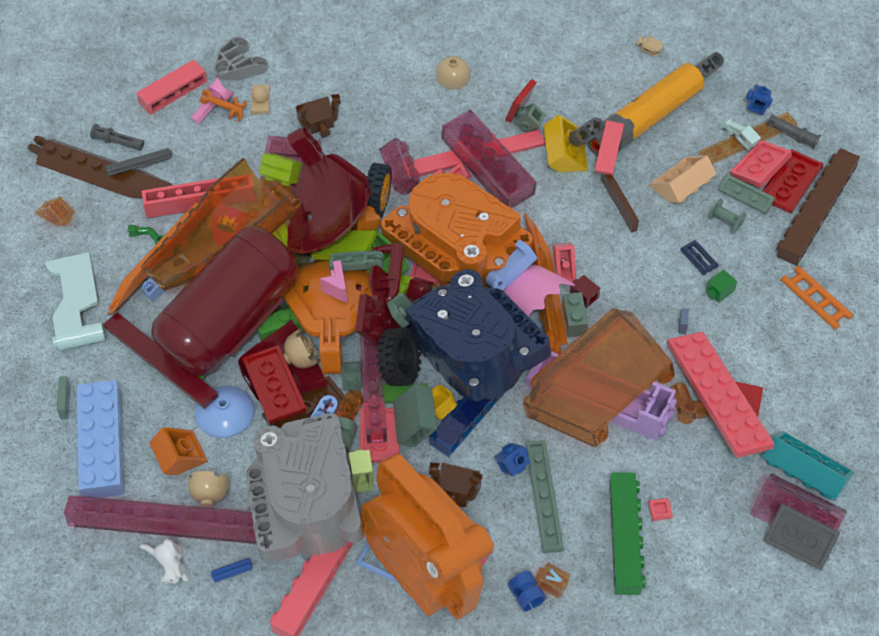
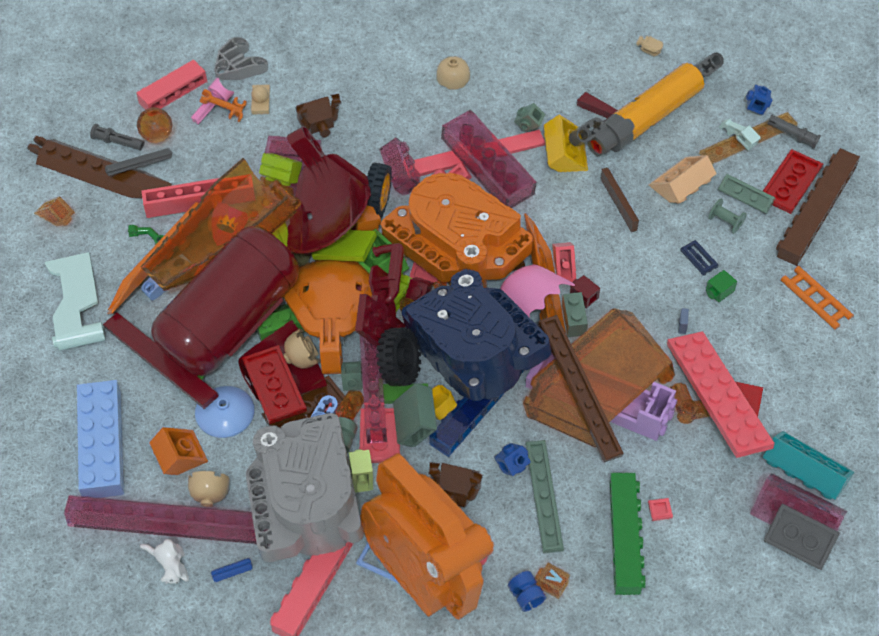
sand green tile [57,376,70,419] -> none
bright pink slope [320,260,348,302] -> none
sand green hinge [329,251,384,272] -> none
sand green bracket [387,293,413,328] -> none
light blue leg [486,240,537,290] -> none
red tile [505,79,537,123] -> none
coral tile [595,120,624,176] -> none
coral plate [730,140,792,188] -> none
none -> clear orange cylinder [137,107,173,143]
none -> reddish brown tile [538,315,624,463]
none -> dark red piece [577,91,618,118]

